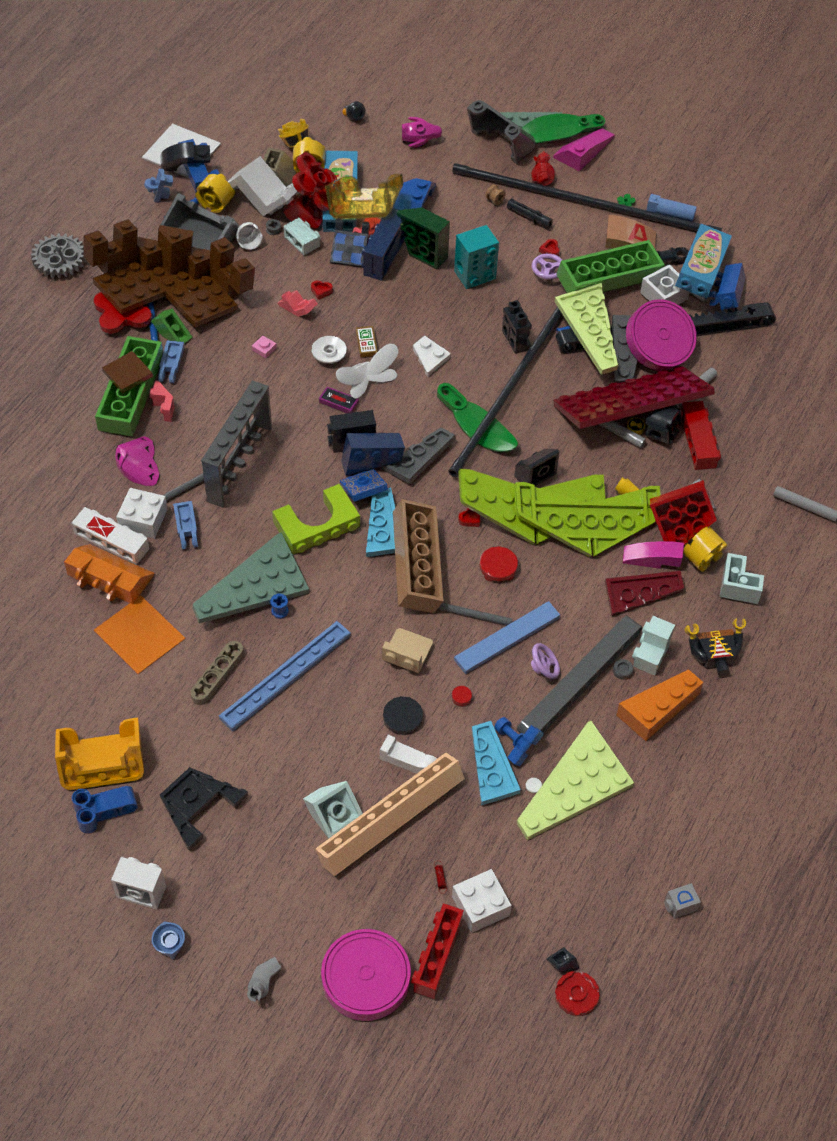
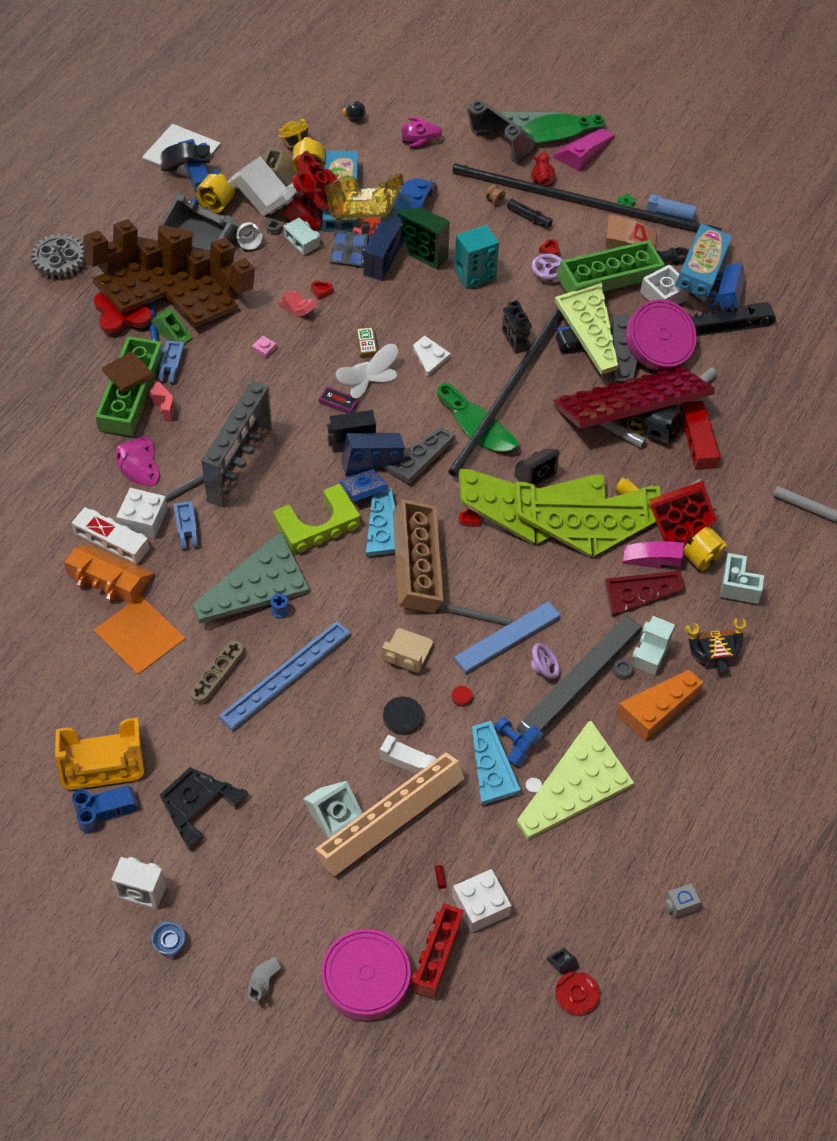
medium blue hips [144,169,173,203] -> none
white dish [312,336,347,363] -> none
red tile [479,546,518,581] -> none

